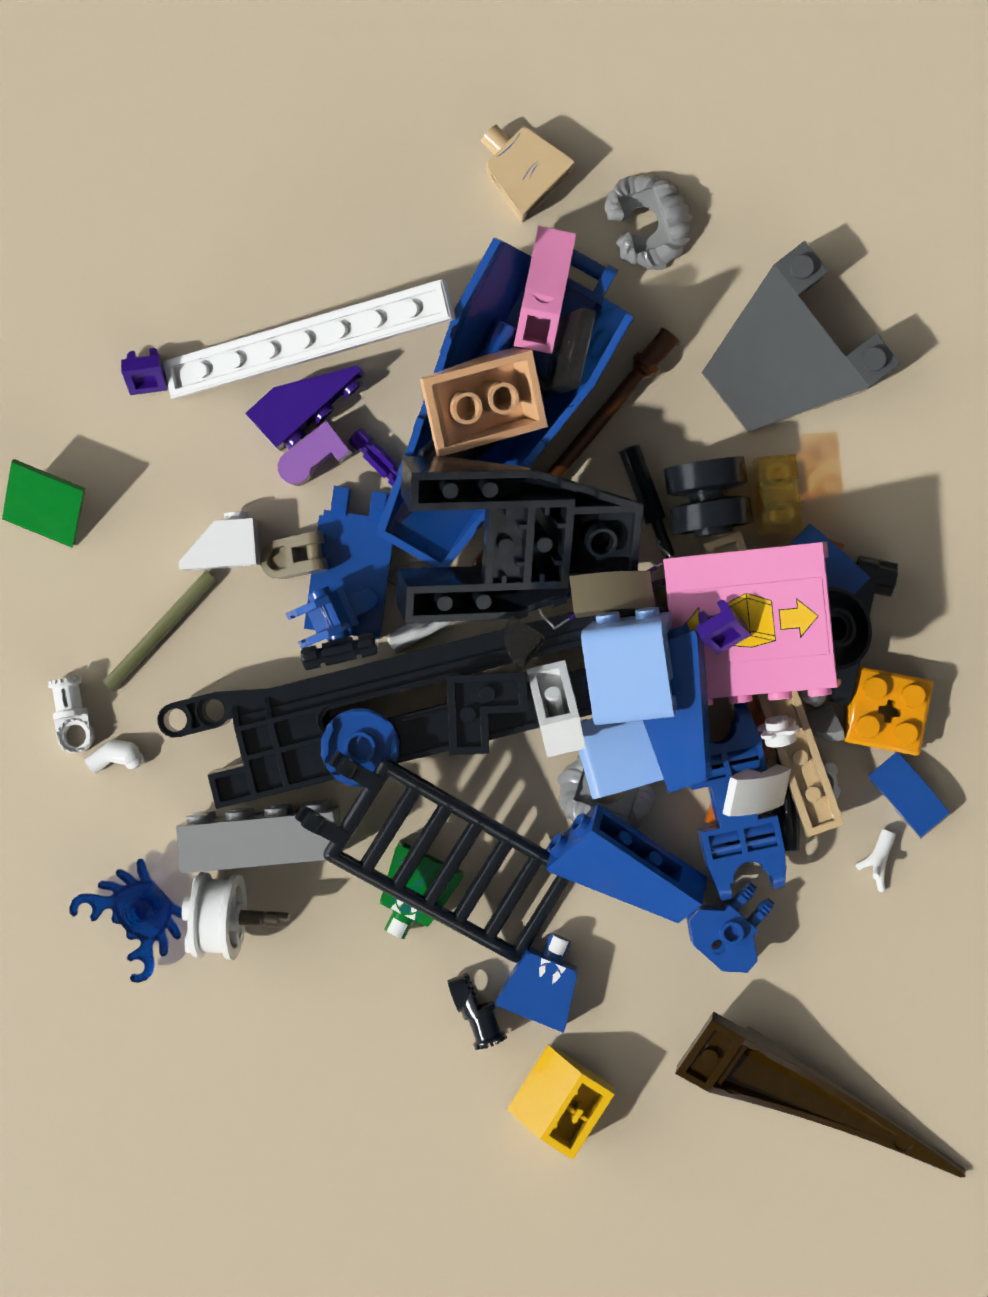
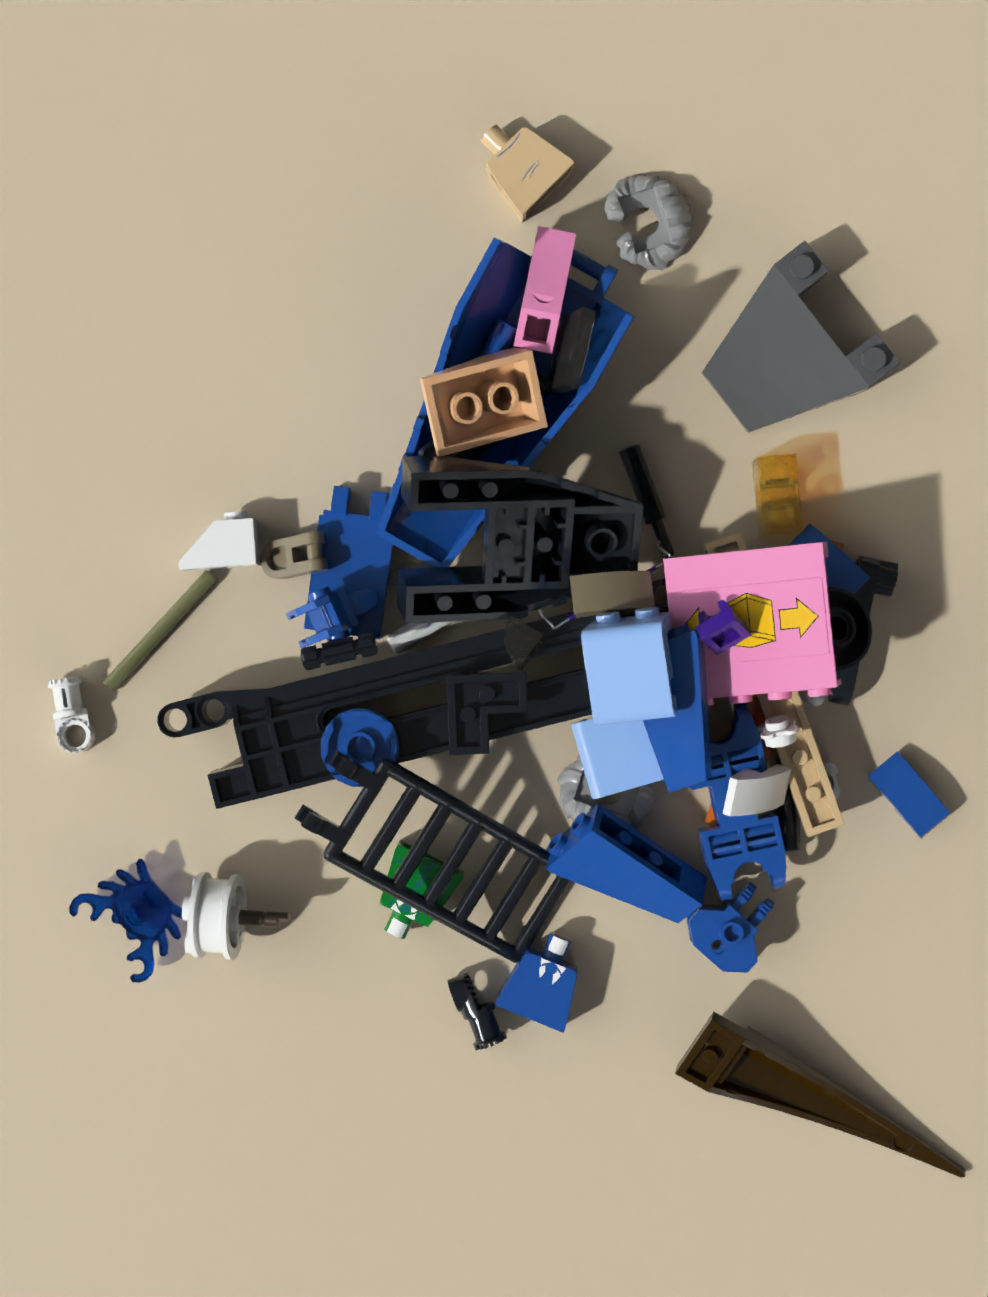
green piece [2,459,85,548] -> none
white arm [84,739,144,774] -> none
dark purple tile [121,348,168,395] -> none
white tile [163,279,456,399] -> none
light grey brick [176,800,344,874] -> none
dark purple slope [245,365,365,451] -> none
medium lavender leg [277,421,353,486] -> none
dark purple axle [349,428,399,486] -> none
reddish brown bar [472,327,680,566] -> none
yellow slope [507,1044,615,1160] -> none
white slope [526,660,586,758] -> none
black wheel [663,456,754,537] -> none
light grey tile [805,704,845,742] -> none
light orange brick [842,666,934,756] -> none
white bar [856,829,896,892] -> none

